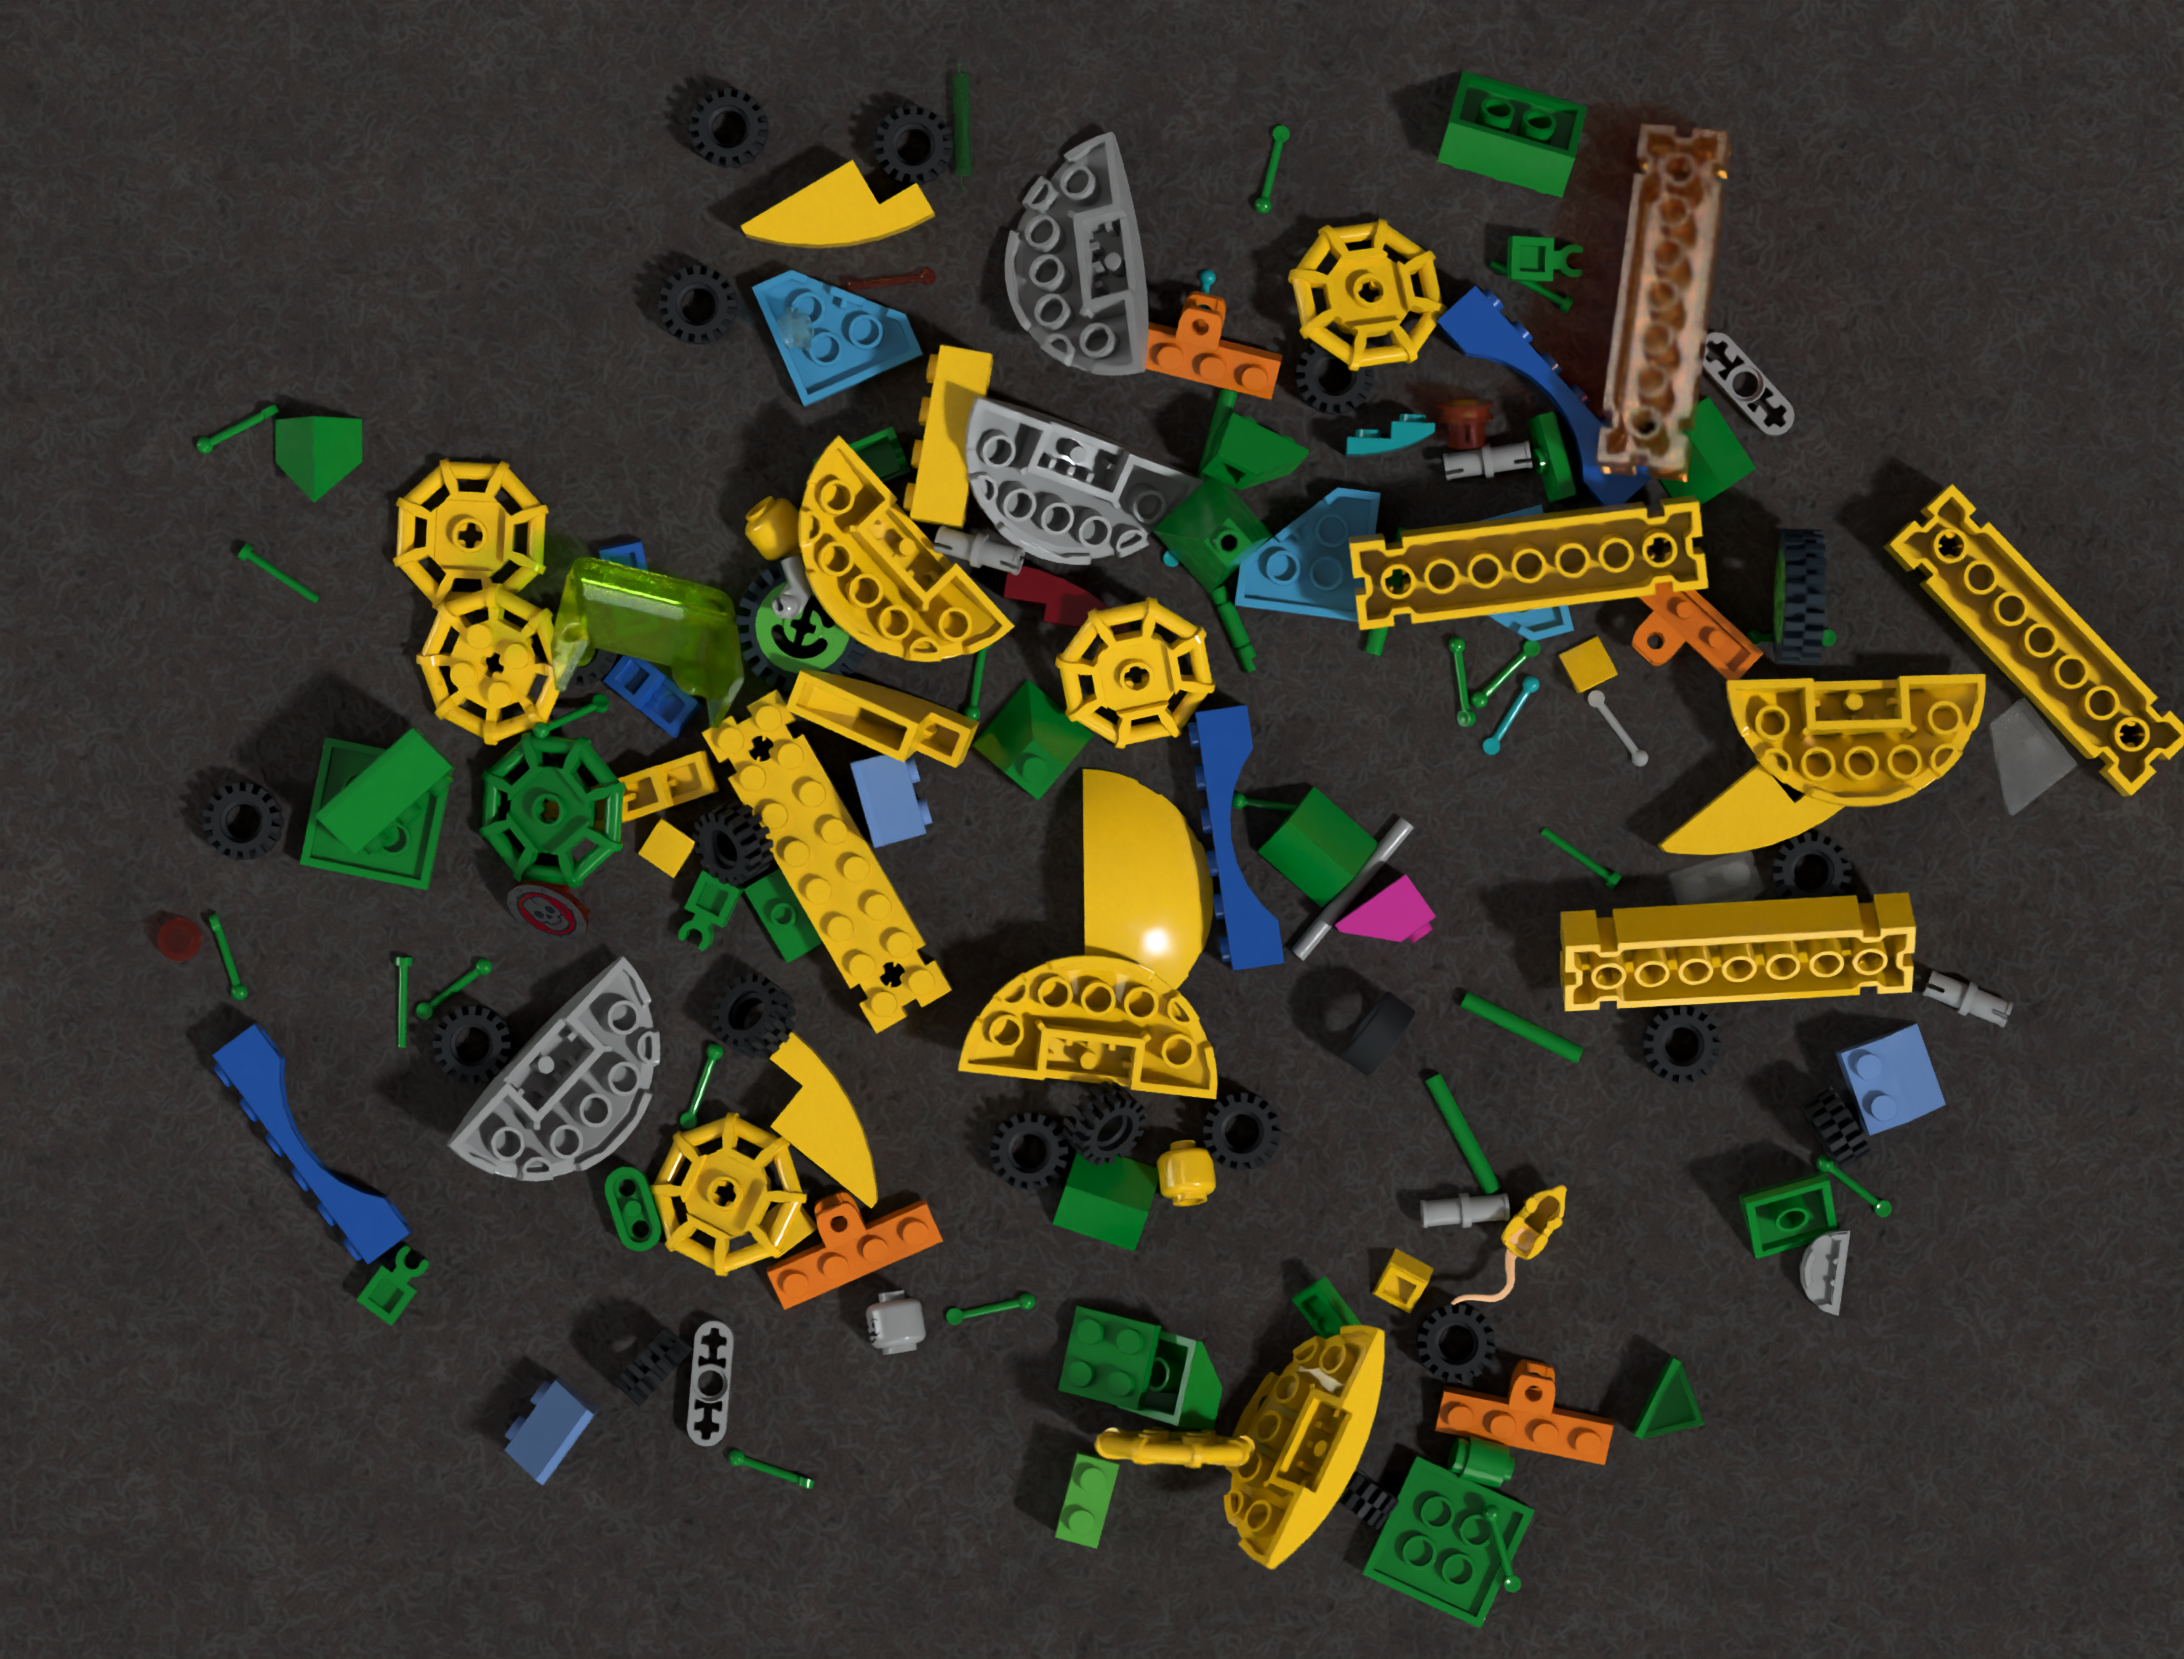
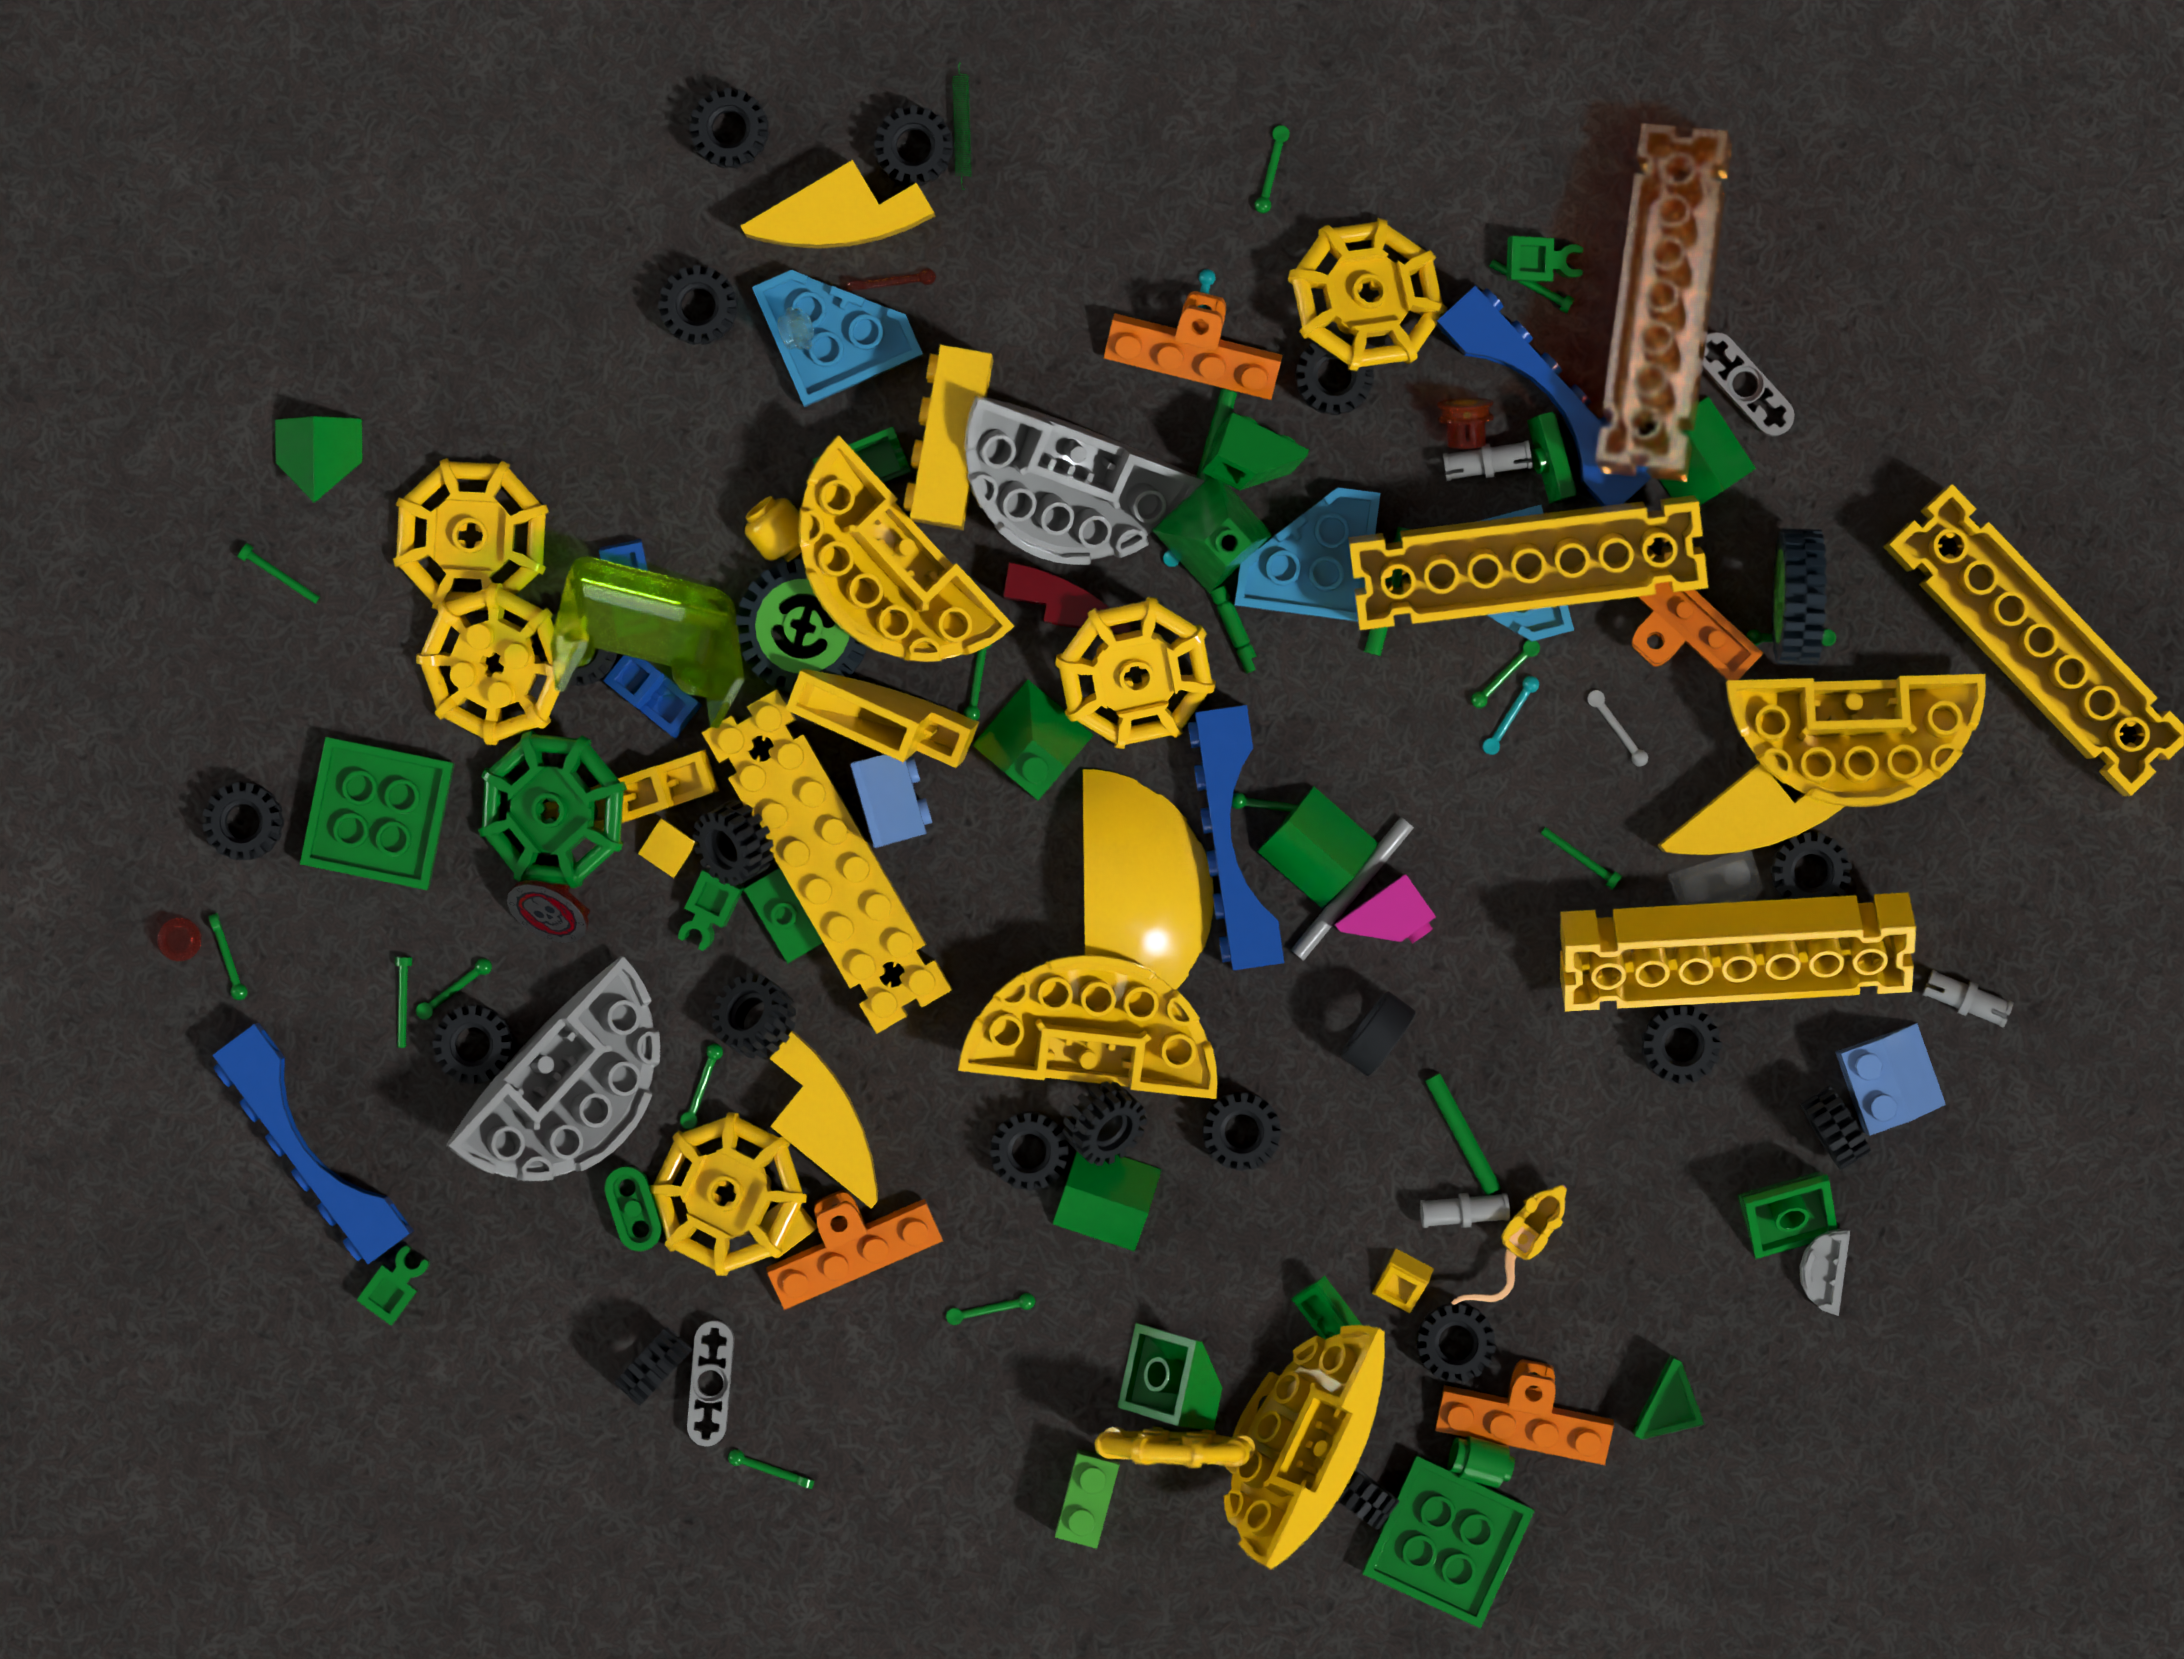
green hinge [196,404,280,454] -> none
green slope [315,728,457,855] -> none
medium blue slope [505,1377,600,1485] -> none
green hinge [533,694,609,738] -> none
light grey arm [772,555,812,620] -> none
light grey head [866,1290,926,1355] -> none
light grey pin [934,525,1025,576] -> none
light grey brick [1005,131,1148,376] -> none
green plate [1058,1306,1162,1411] -> none
yellow head [1157,1140,1216,1206] -> none
teal slope [1345,414,1435,456] -> none
green slope [1437,71,1587,198] -> none
green hinge [1448,637,1476,727] -> none
green bar [1460,991,1584,1064] -> none
green hinge [1483,1505,1521,1592] -> none
yellow slope [1559,636,1618,694] -> none
green hinge [1817,1155,1892,1217] -> none
clear wing [1988,697,2078,817] -> none

